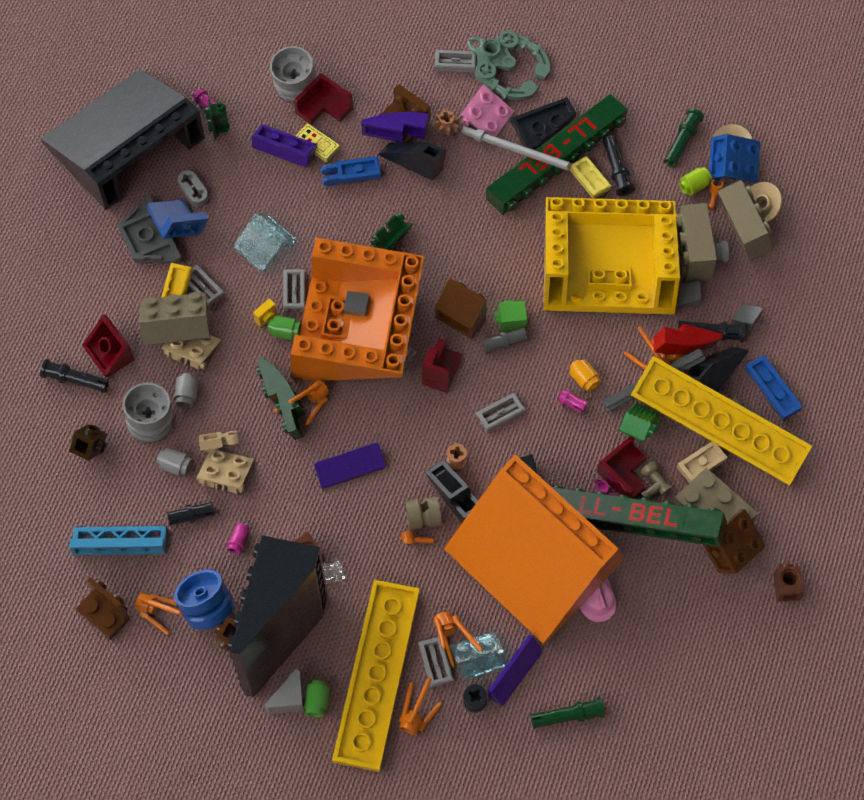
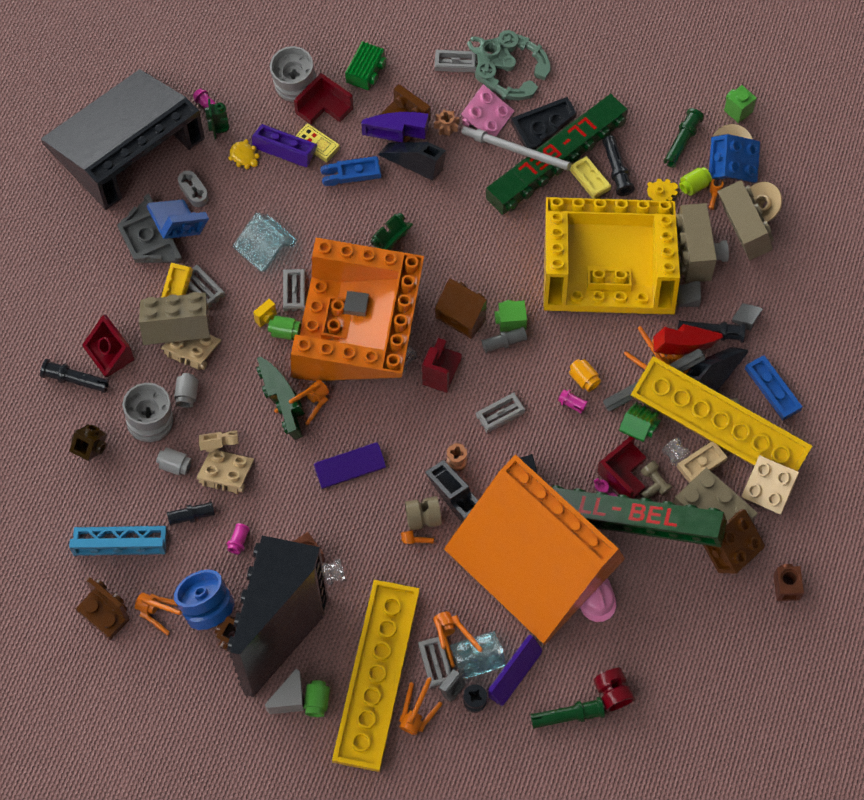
none -> yellow piece [228,139,260,169]
none -> green brick [345,41,387,90]
none -> dark grey tile [439,669,465,702]
none -> dark red wheel [593,667,635,712]
none -> yellow piece [647,179,678,201]
none -> clear wheel [662,437,691,466]
none -> bright green brick [724,85,757,124]
none -> tan hinge [741,455,800,514]

